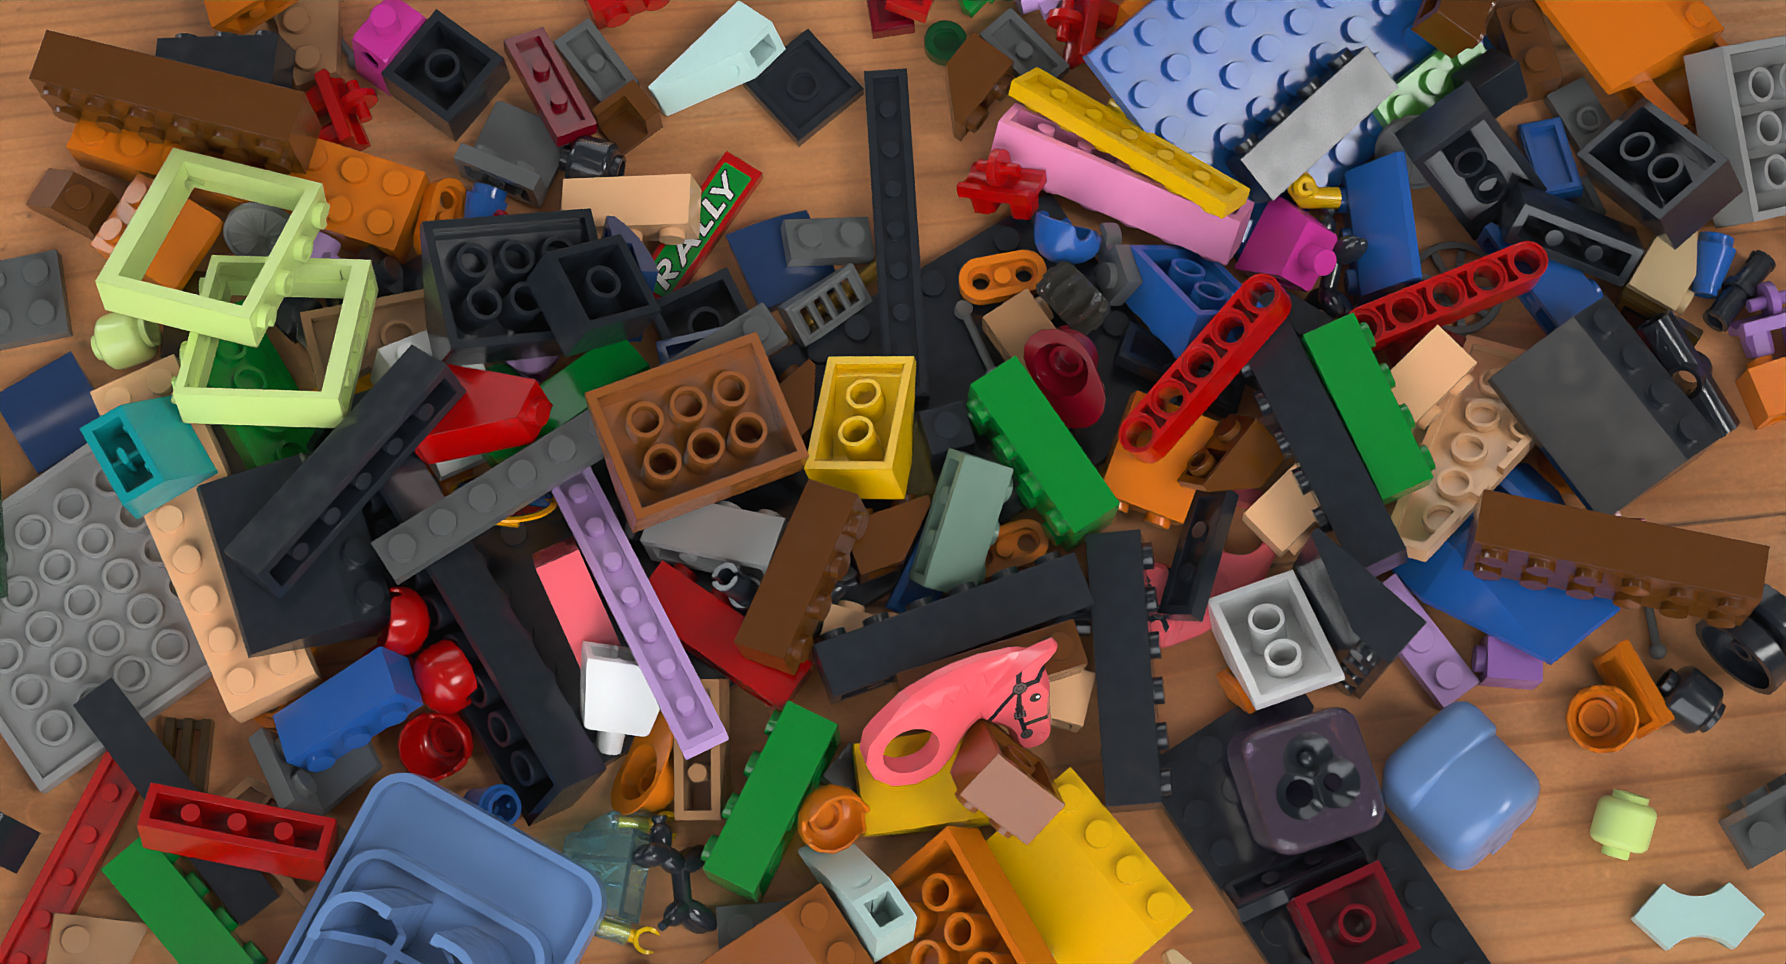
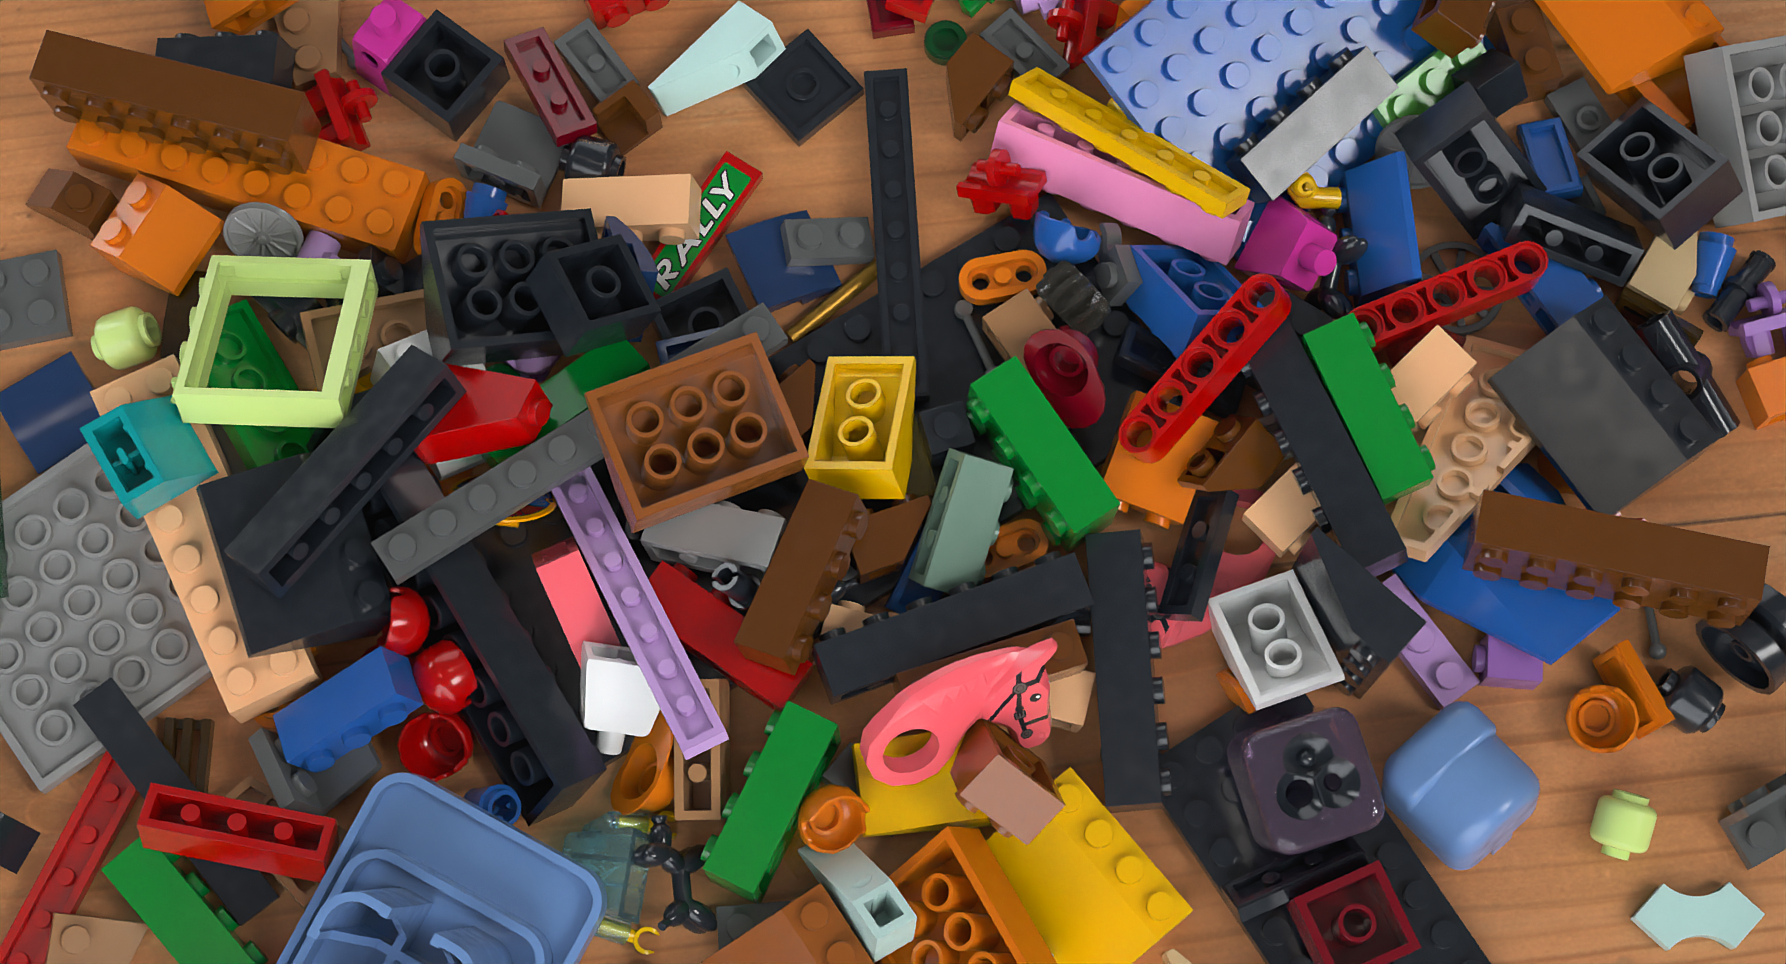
yellowish green window [95,148,330,348] -> none
dark grey slope [776,263,873,347] -> none

